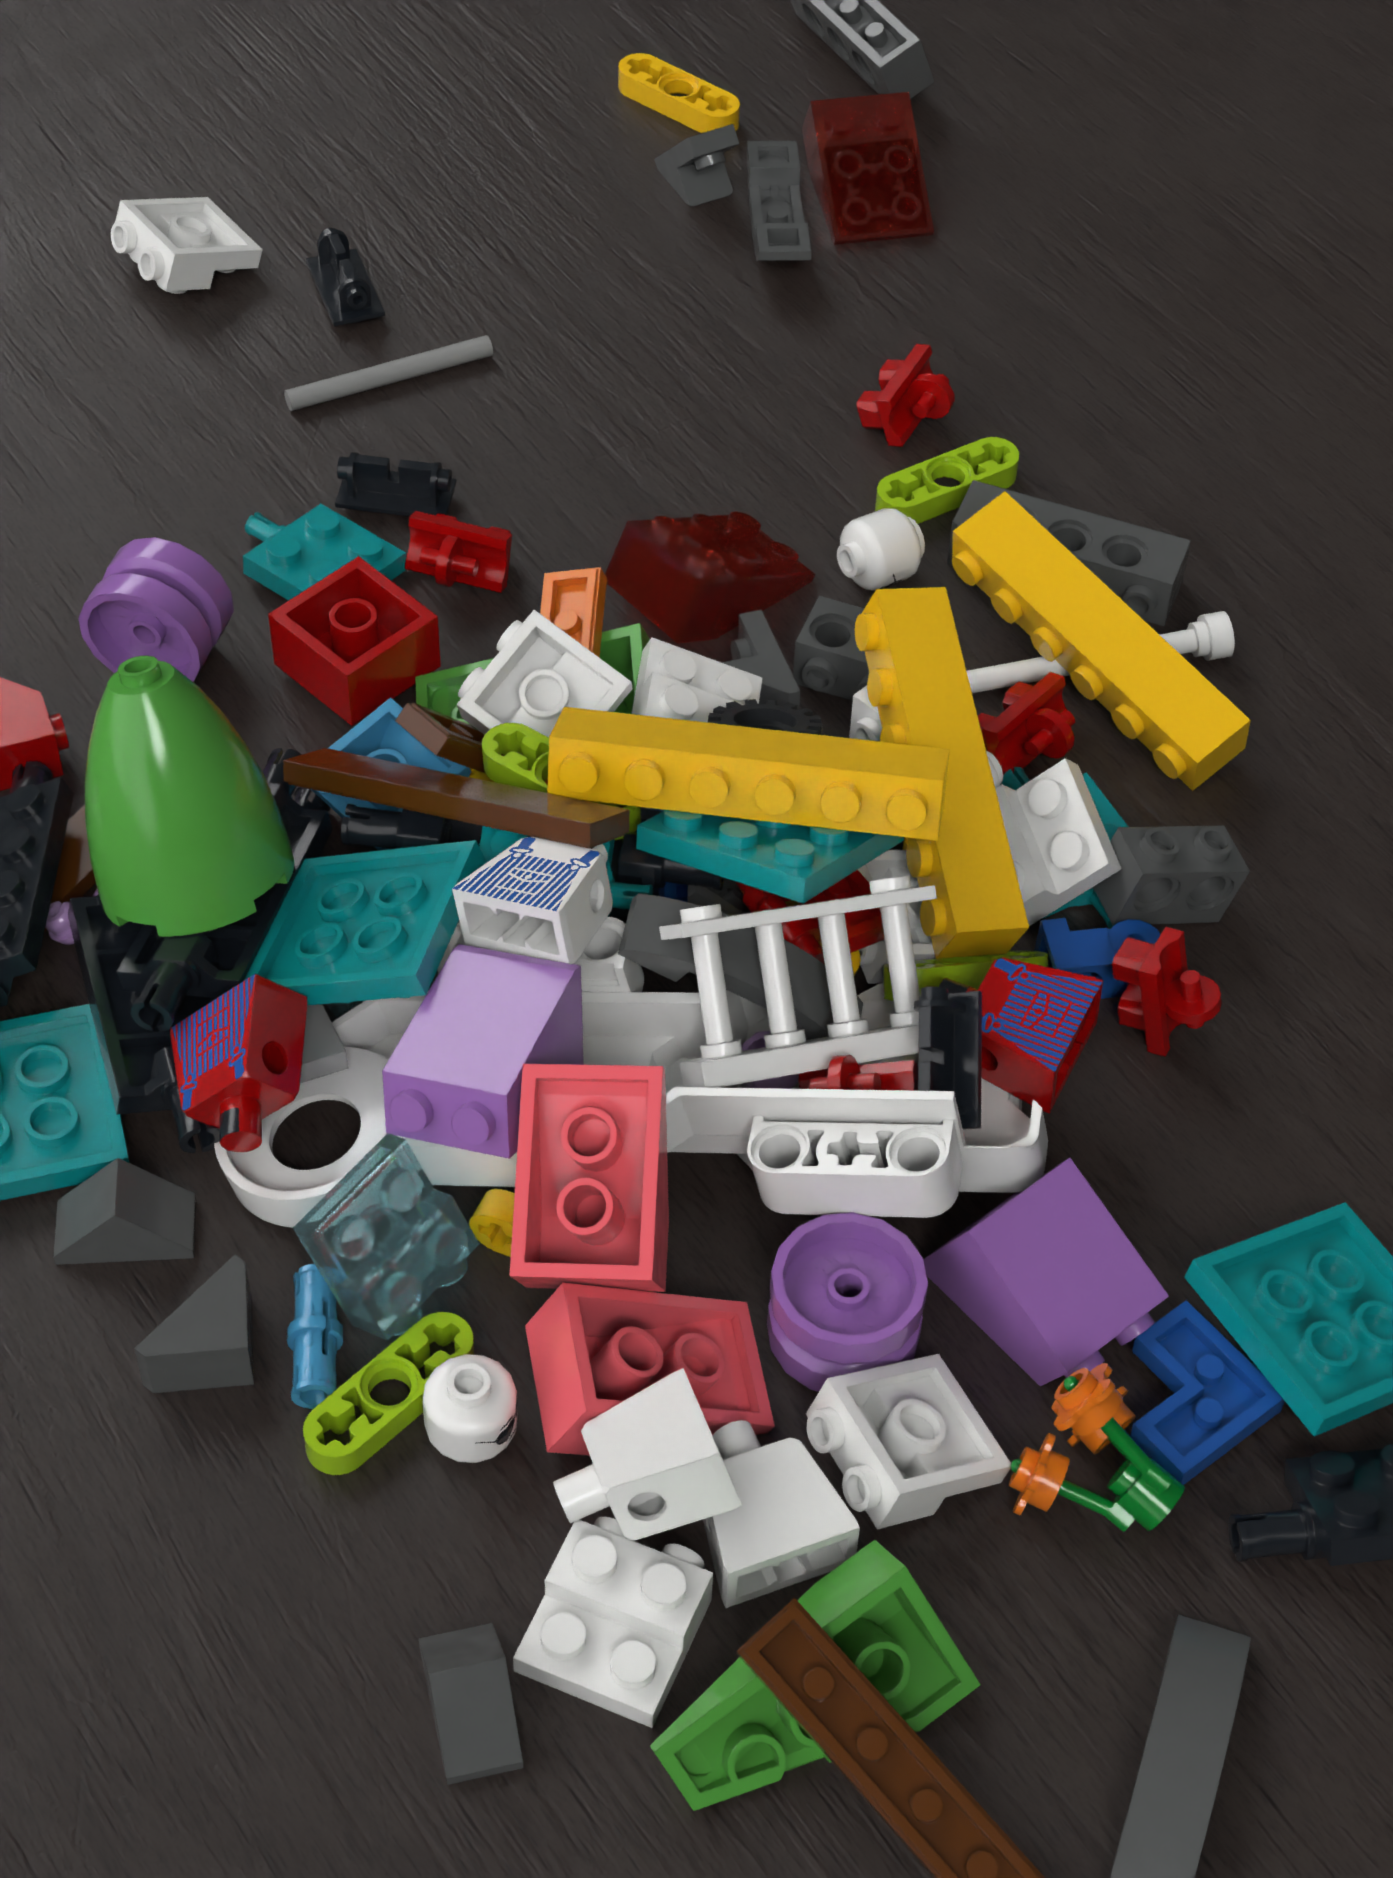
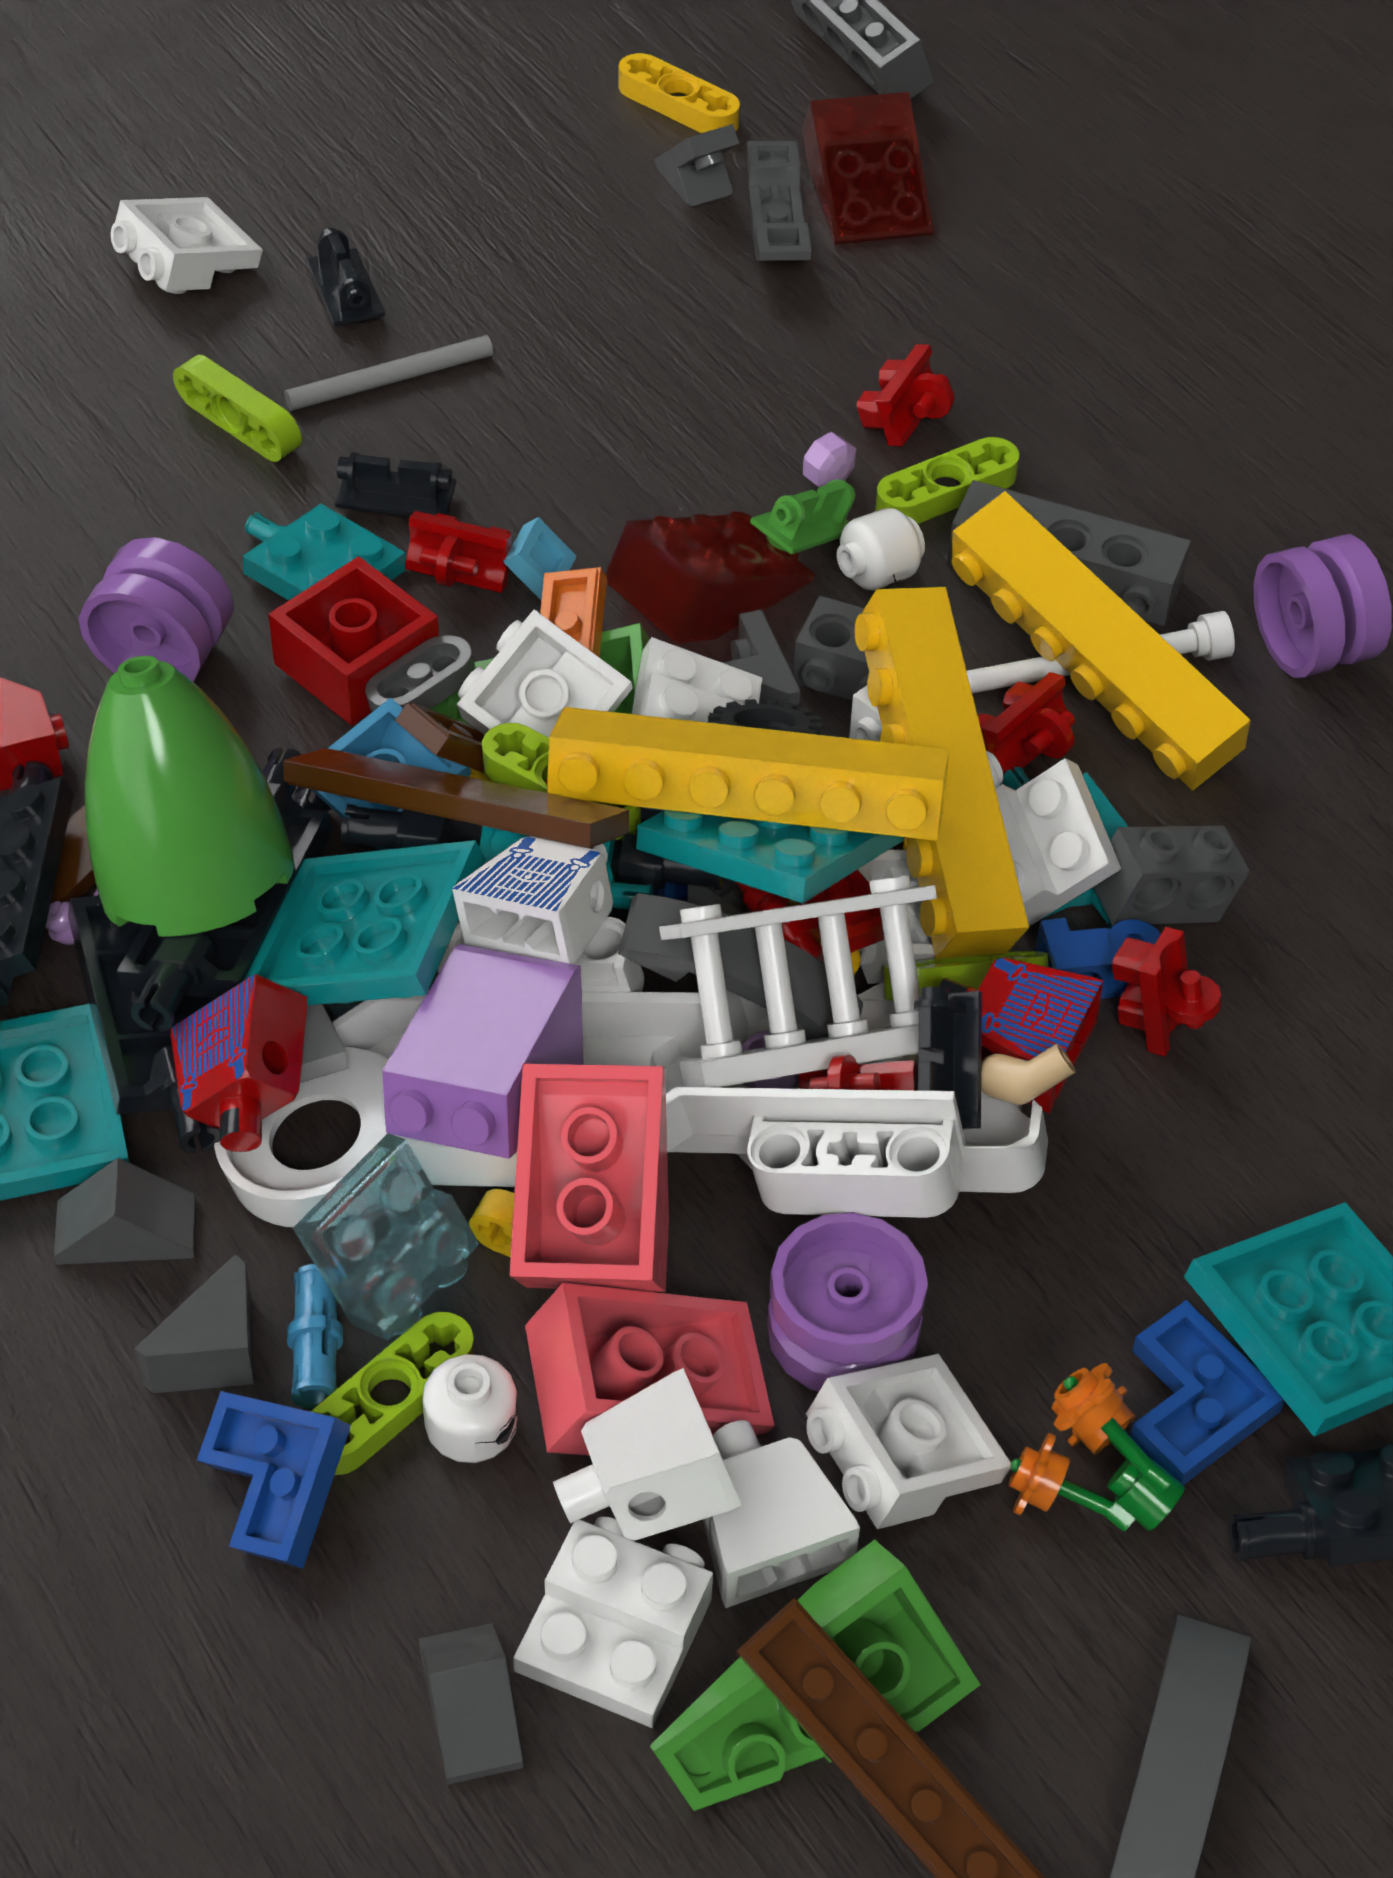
medium lavender slope [923,1158,1169,1386] -> none
none -> lime beam [173,354,302,462]
none -> blue plate [197,1391,351,1568]
none -> dark grey plate [365,635,476,713]
none -> medium azure plate [503,517,577,600]
none -> bright green hinge [750,479,855,555]
none -> lavender tile [803,432,856,487]
none -> tan arm [981,1043,1076,1105]
none -> medium lavender wheel [1253,534,1392,678]

